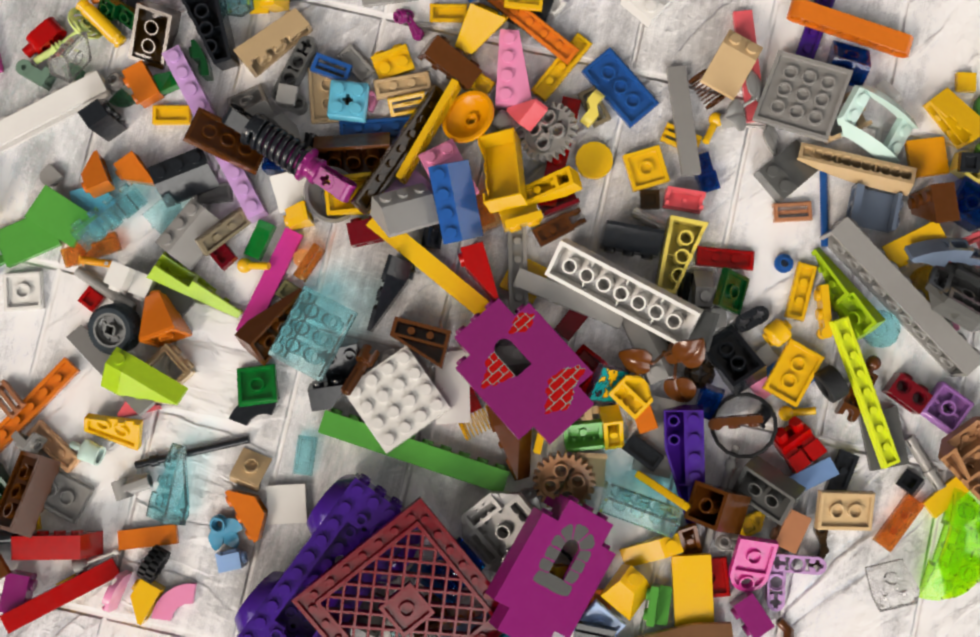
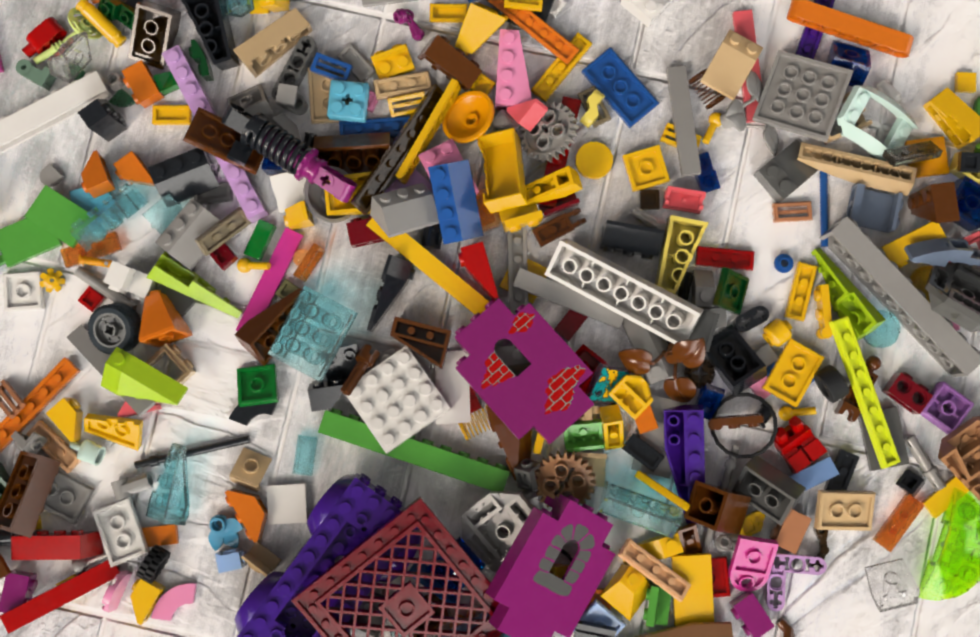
none -> yellow plant [39,268,65,293]
none -> yellow slope [46,398,83,442]
none -> white tile [92,497,149,567]
none -> black tile [226,140,253,167]
none -> tan piece [241,541,281,577]
none -> dark grey bracket [514,459,541,492]
none -> light nougat tile [618,538,691,602]
none -> clear smoke plate [882,140,943,167]

